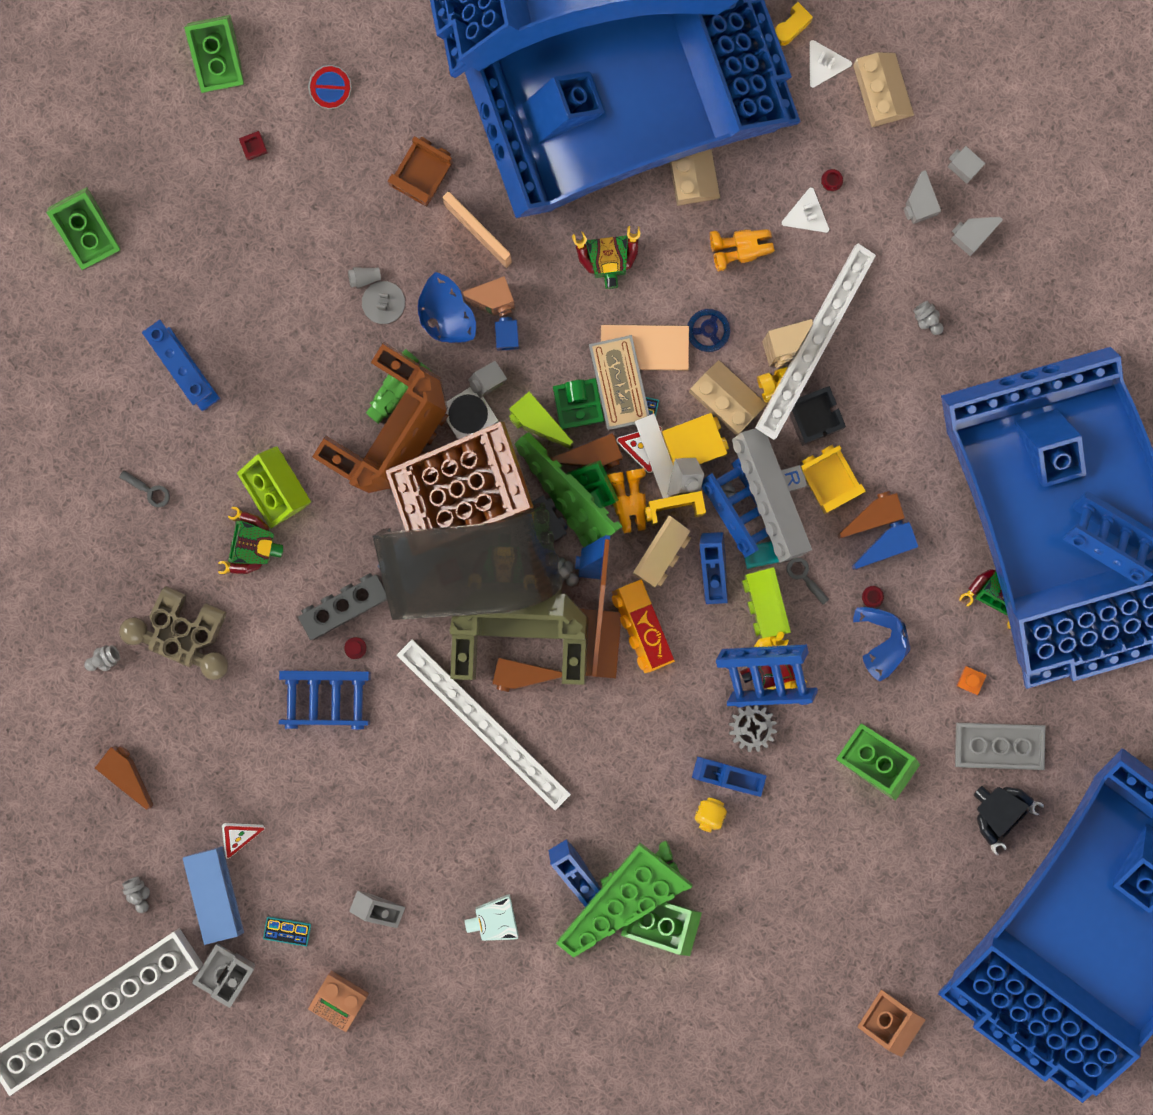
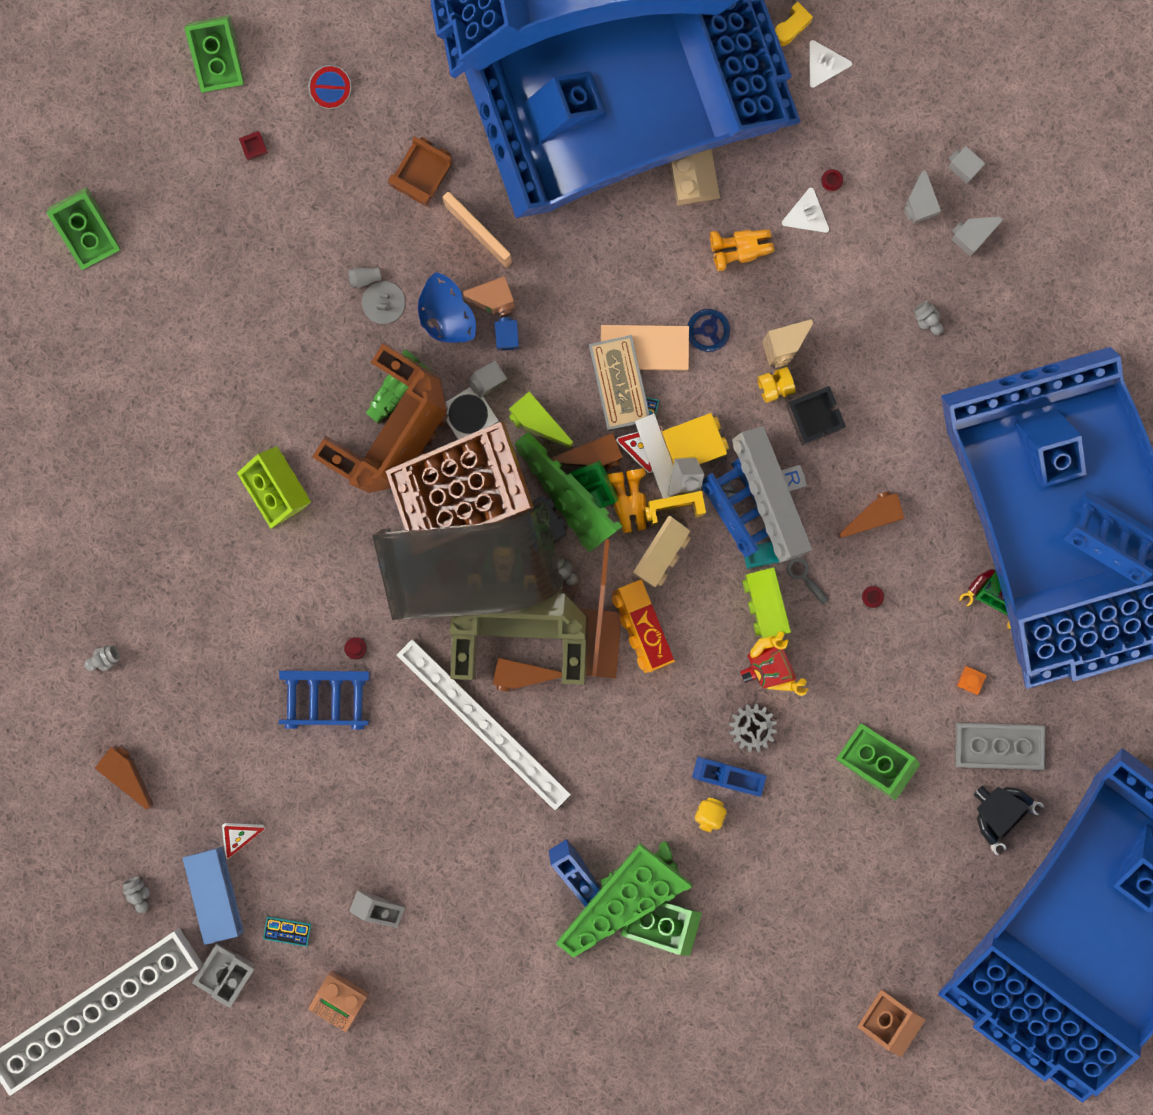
dark grey piece [119,471,170,508] -> none
dark tan connector [119,586,228,680] -> none
blue fence [142,320,220,412] -> none
torso [218,507,283,574] -> none
dark grey brick [298,573,390,640] -> none
light aqua torso [465,894,519,941] -> none
green plate [553,378,604,430] -> none
torso [572,226,640,289] -> none
blue slope [575,535,610,579] -> none
tan slope [689,360,767,436] -> none
blue slope [699,532,728,604] -> none
blue fence [716,644,818,707] -> none
white plate [755,244,876,440] -> none
yellow panel [801,444,866,514] -> none
blue slope [852,520,918,570] -> none
tan slope [853,53,914,127] -> none
blue piece [853,607,910,681] -> none

